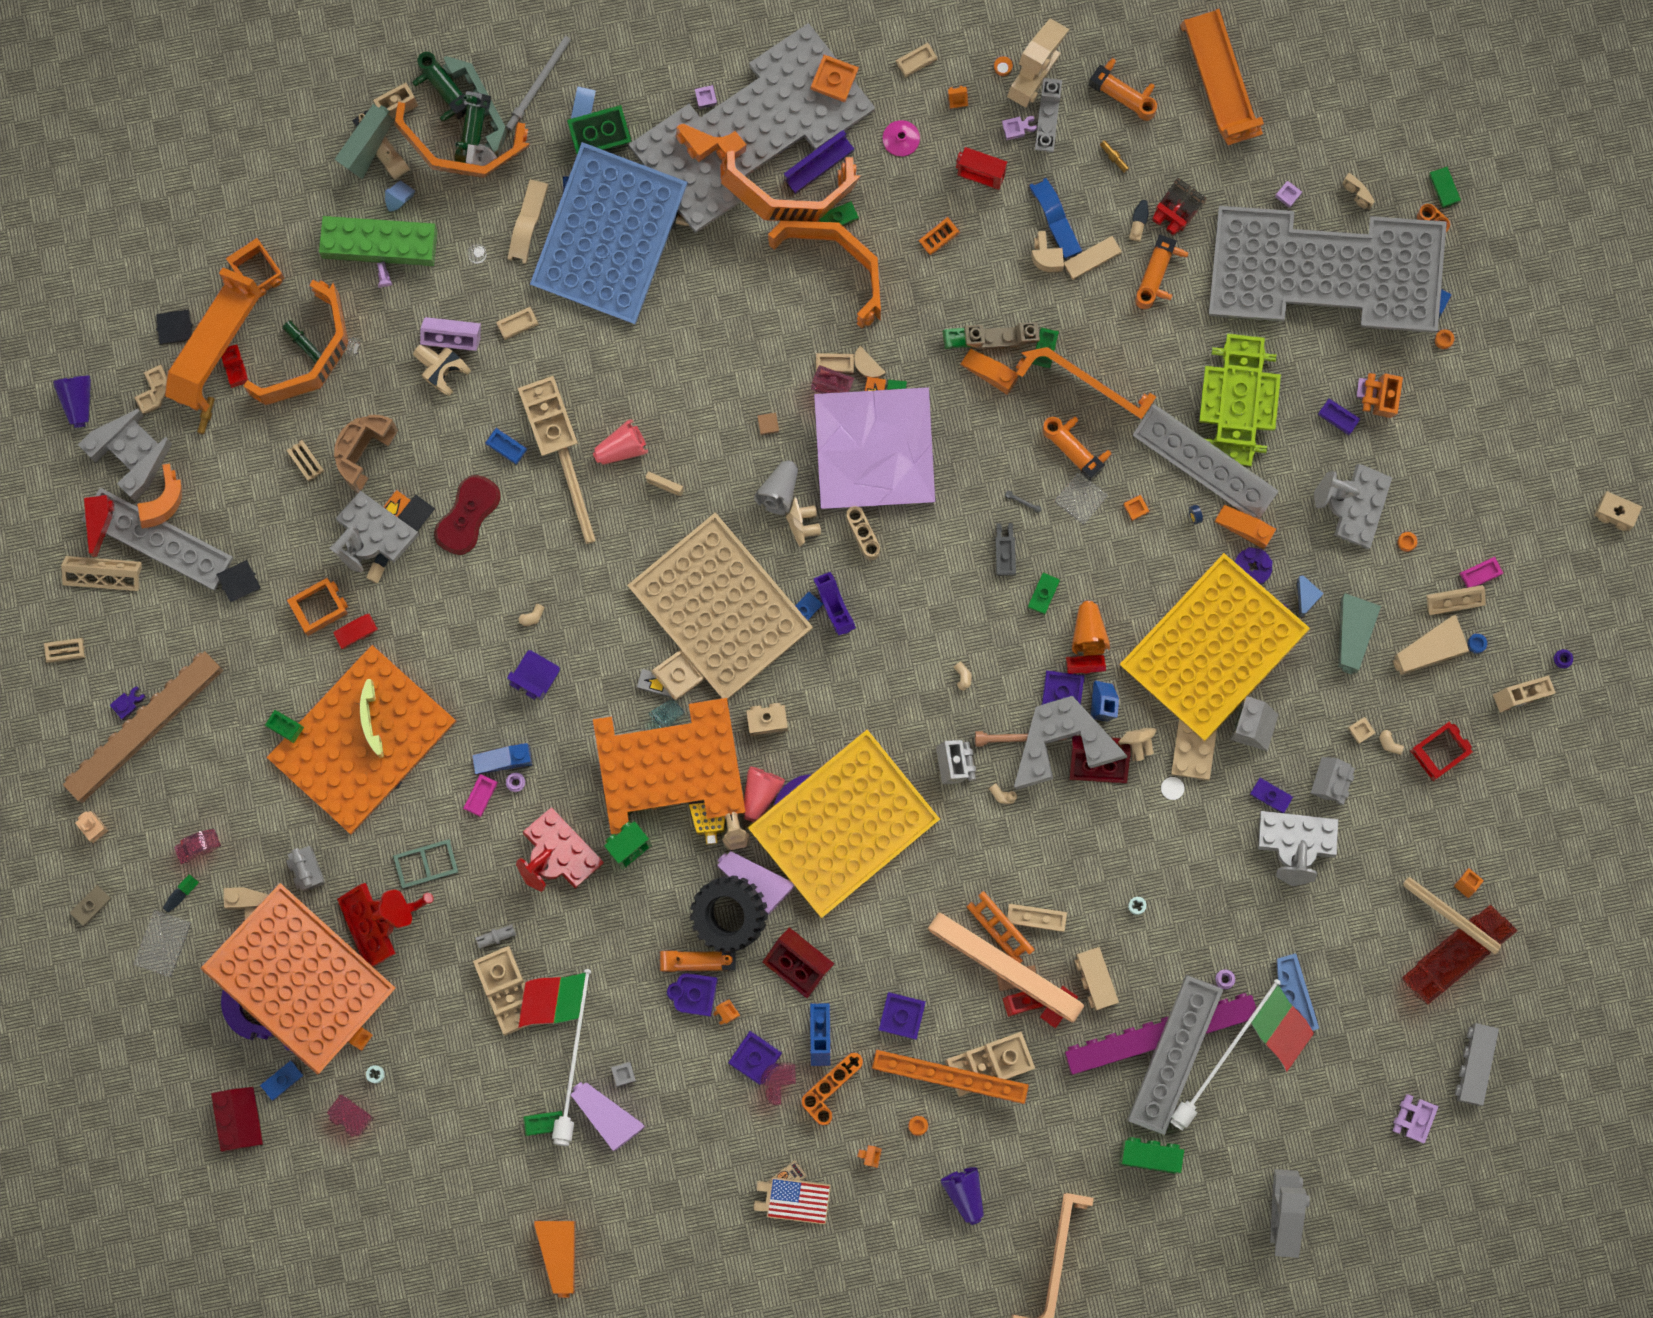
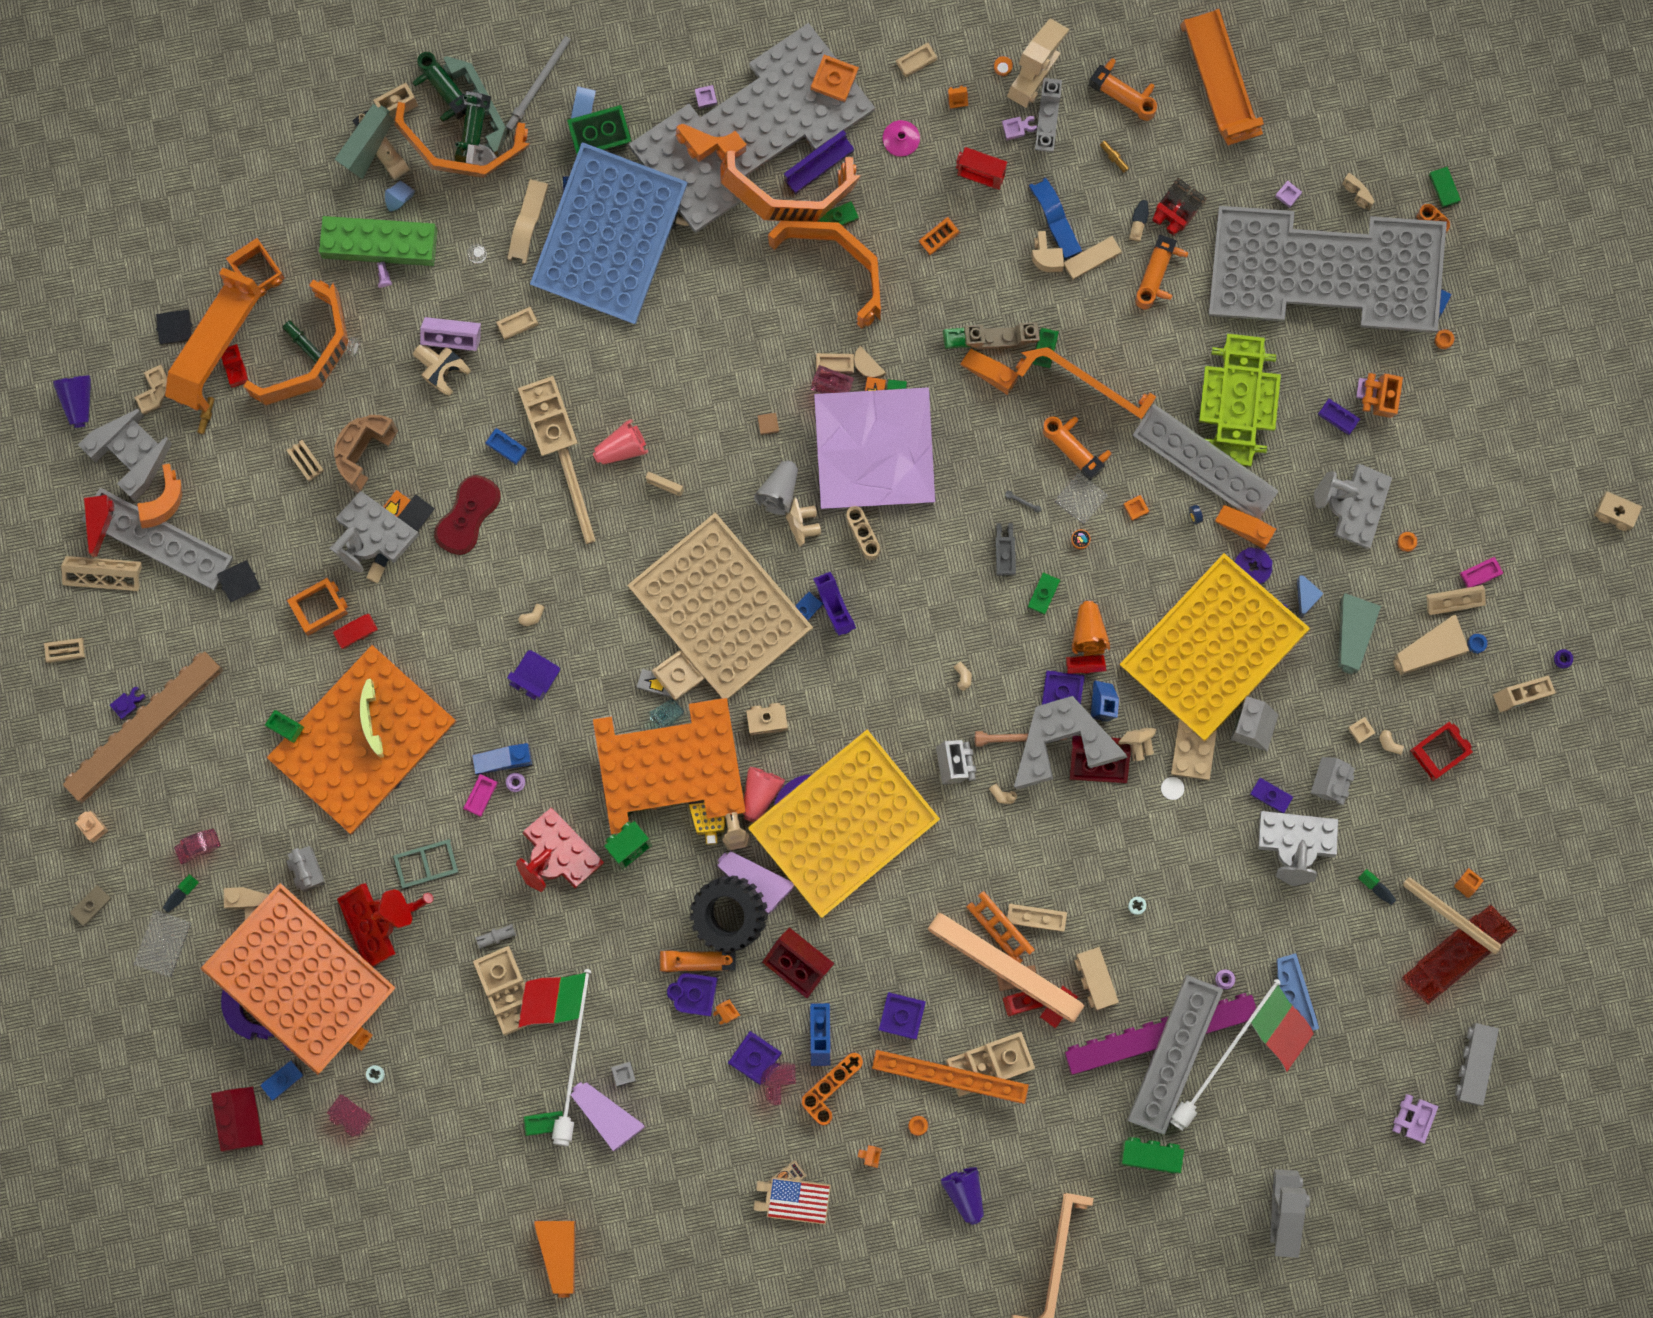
none -> tile [1071,529,1091,549]
none -> piece [1358,869,1396,905]

